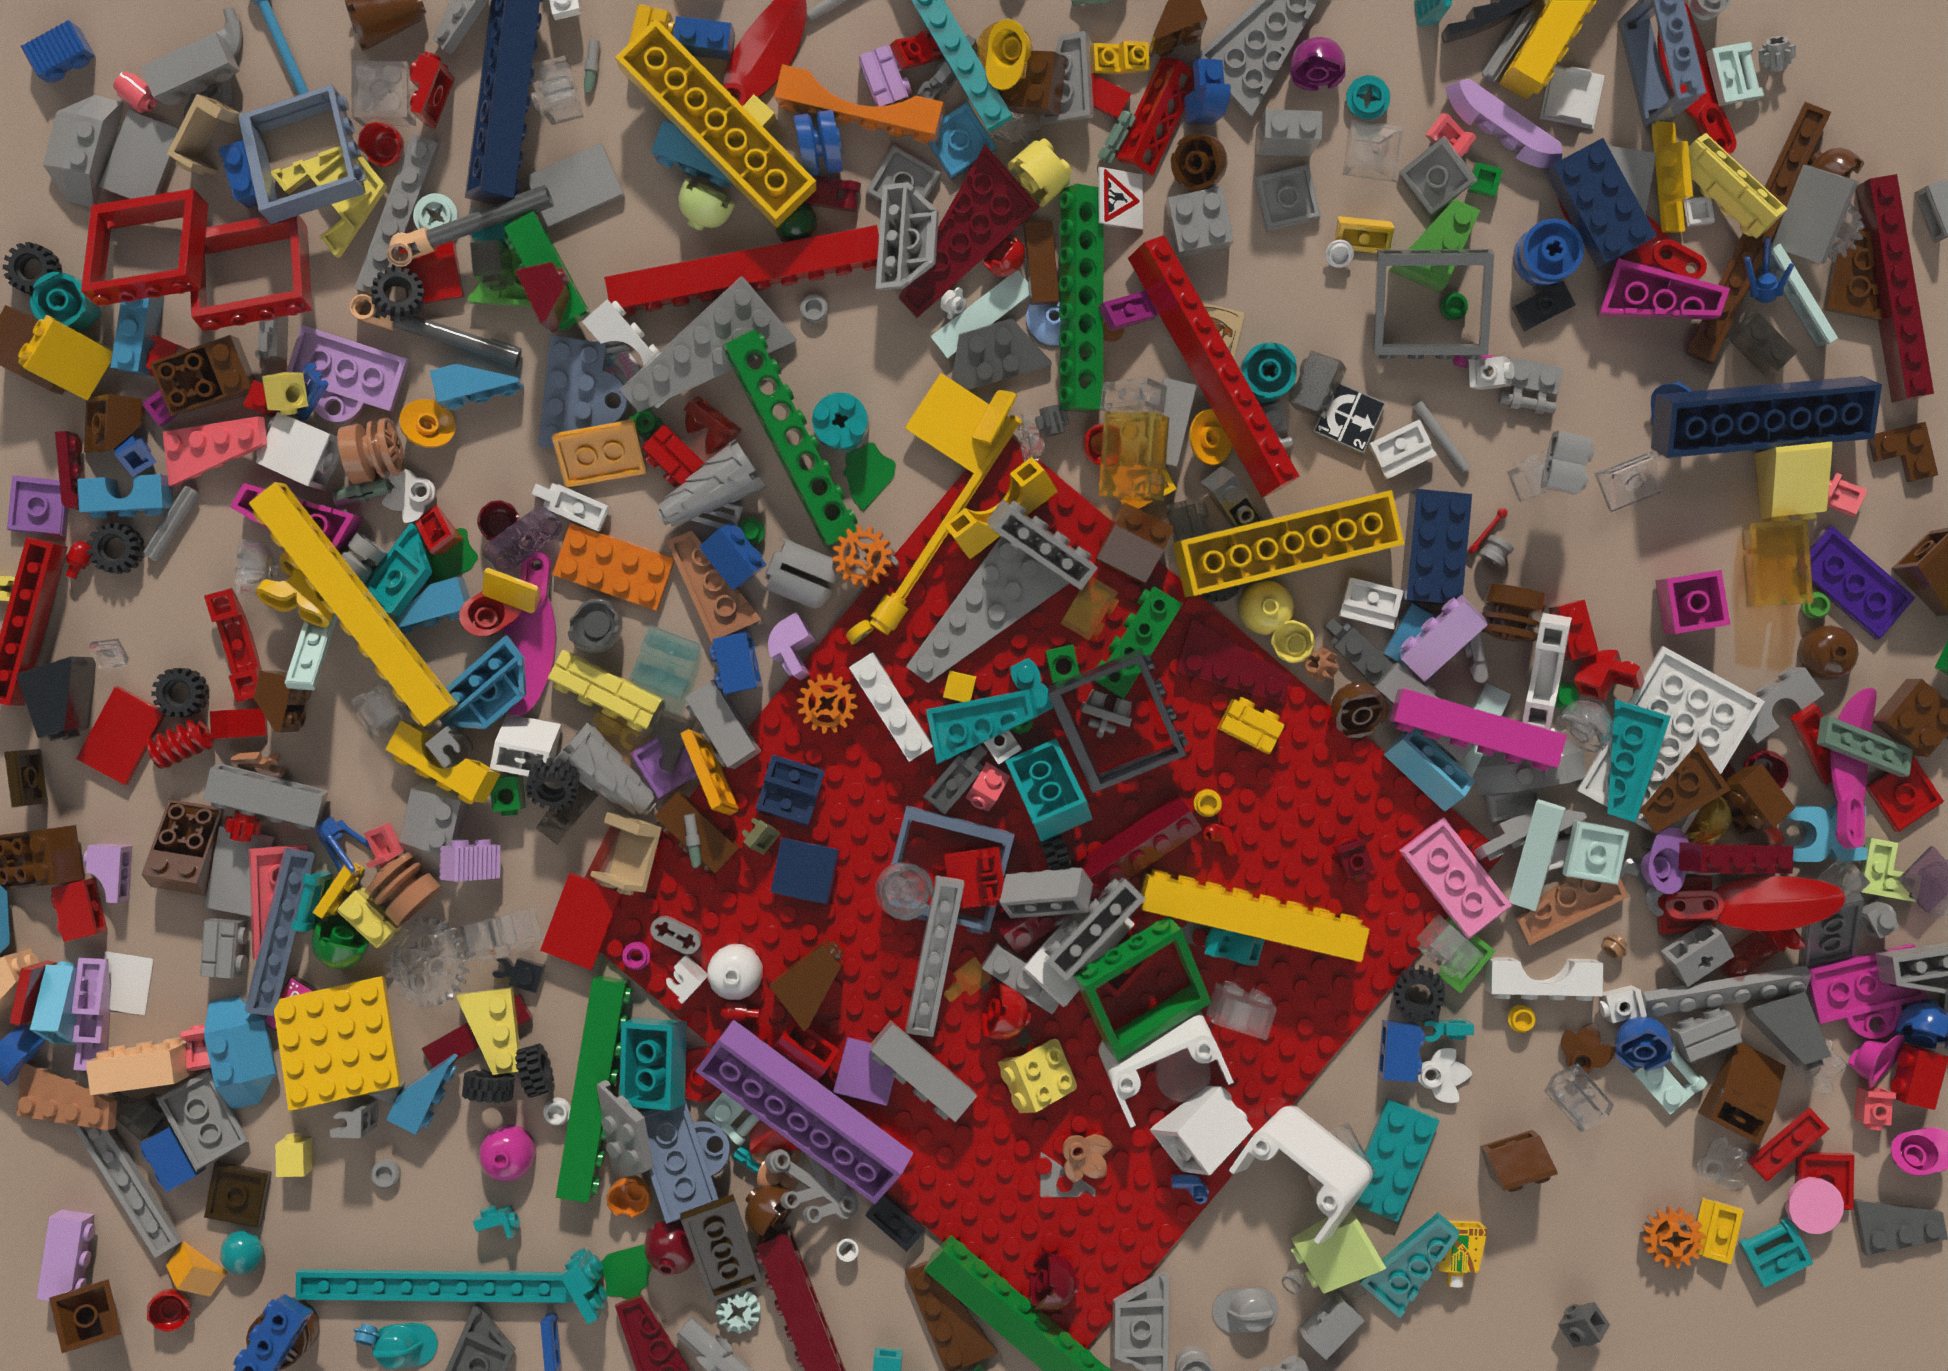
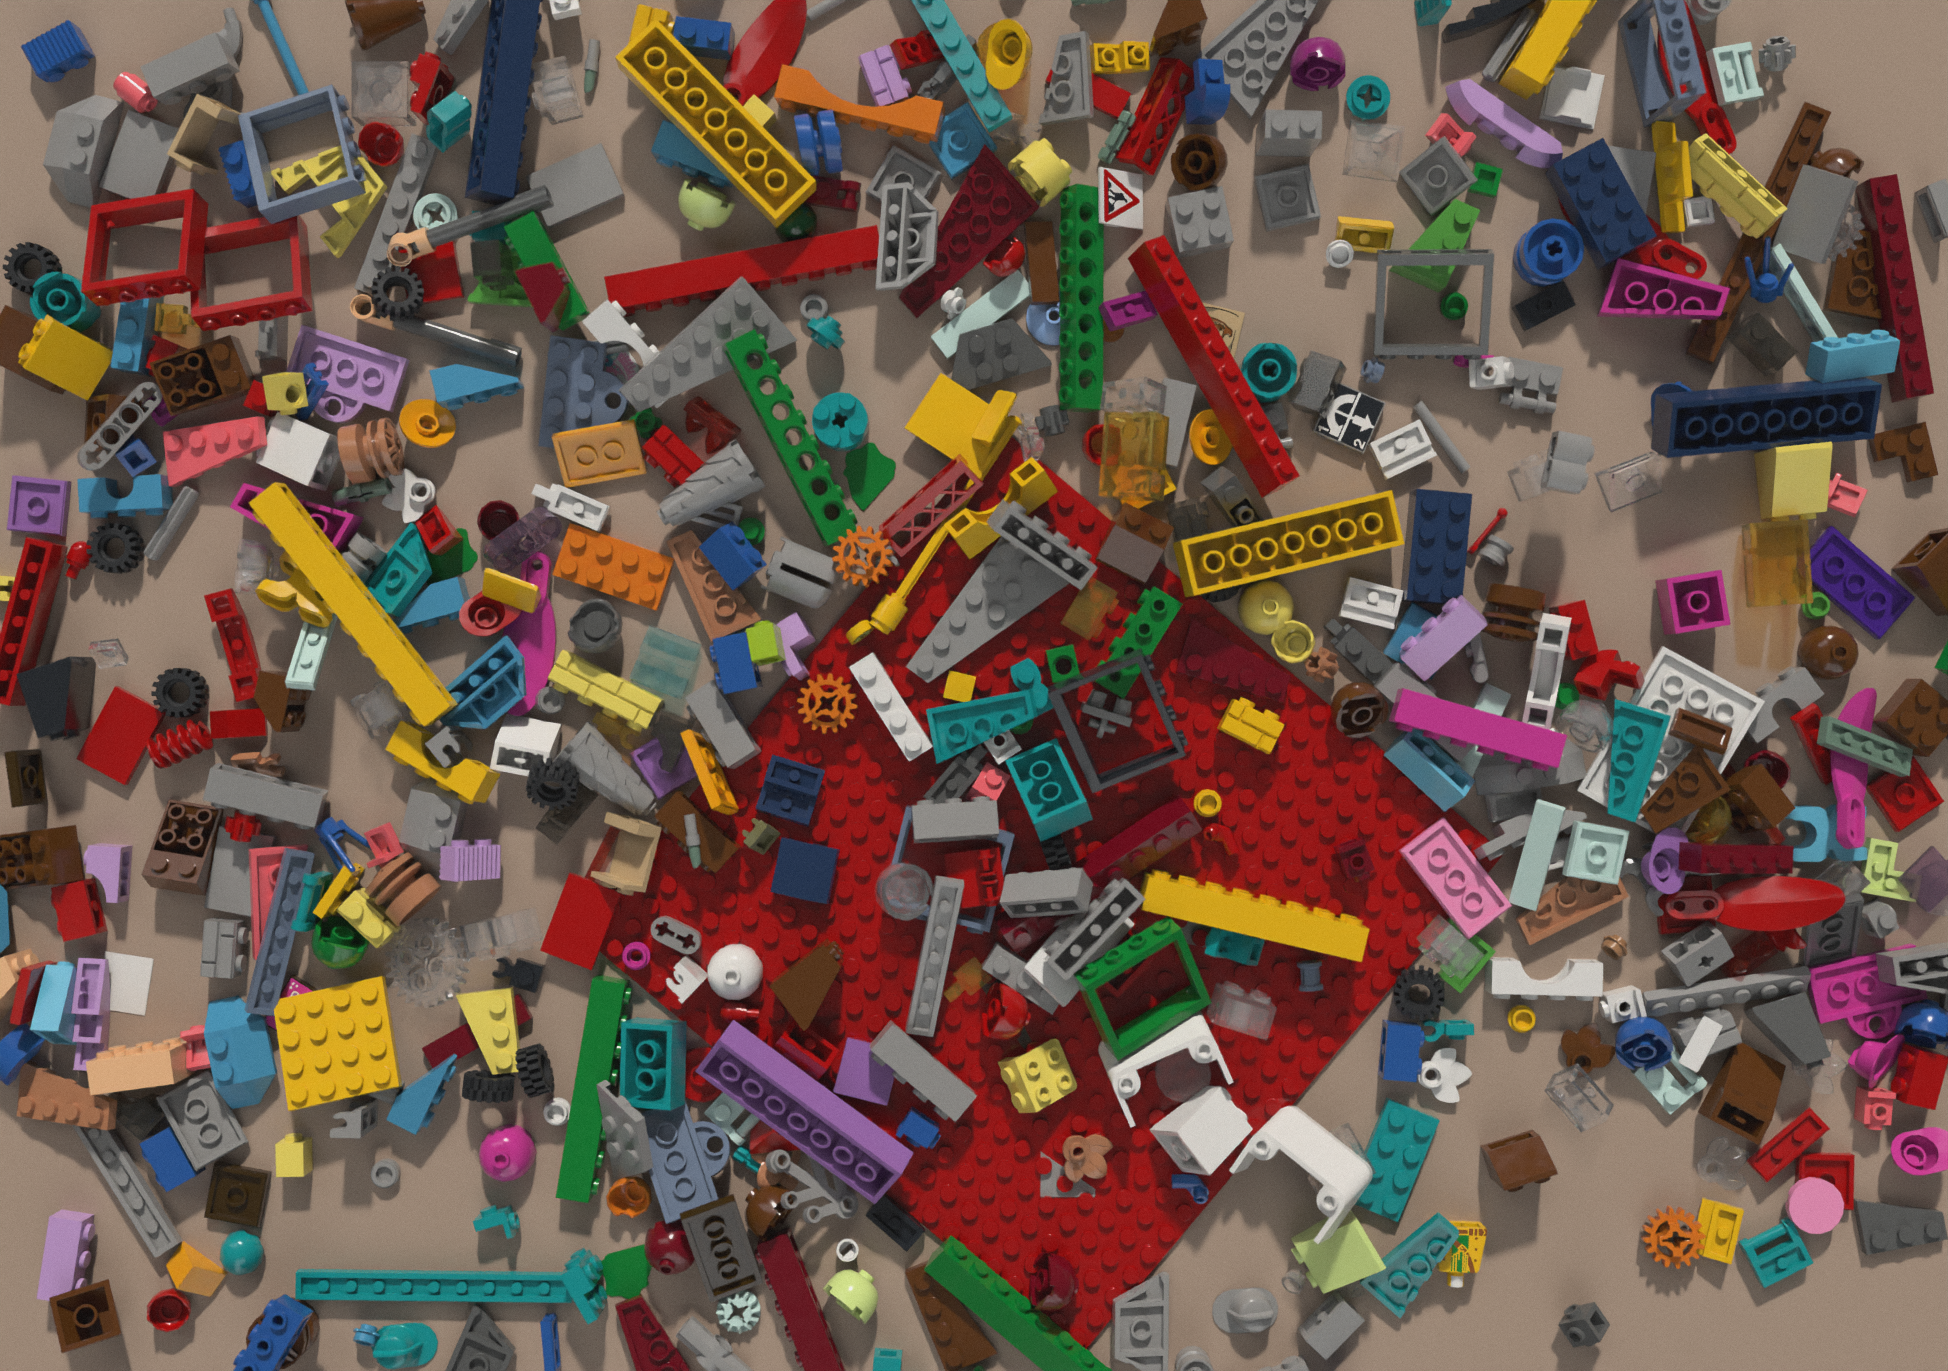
dark red plate [55,431,85,510] -> none
green brick [490,775,526,816] -> none
reddish brown brick [998,50,1067,116] -> none
none -> light grey beam [77,382,162,471]
none -> clear yellow plate [154,303,201,335]
none -> teal brick [426,91,472,153]
none -> light grey tile [535,687,565,714]
none -> lime brick [746,621,786,666]
none -> teal plate [806,316,845,350]
none -> yellowish green cylinder [823,1269,878,1324]
none -> red fence [879,454,983,557]
none -> blue brick [896,1106,941,1149]
none -> light grey brick [911,796,999,843]
none -> sand blue bush [1296,960,1323,992]
none -> sand blue plate [1360,357,1385,383]
none -> reddish brown tile [1668,707,1733,755]
none -> white sticker [1679,1016,1723,1072]
none -> medium azure brick [1805,330,1900,383]

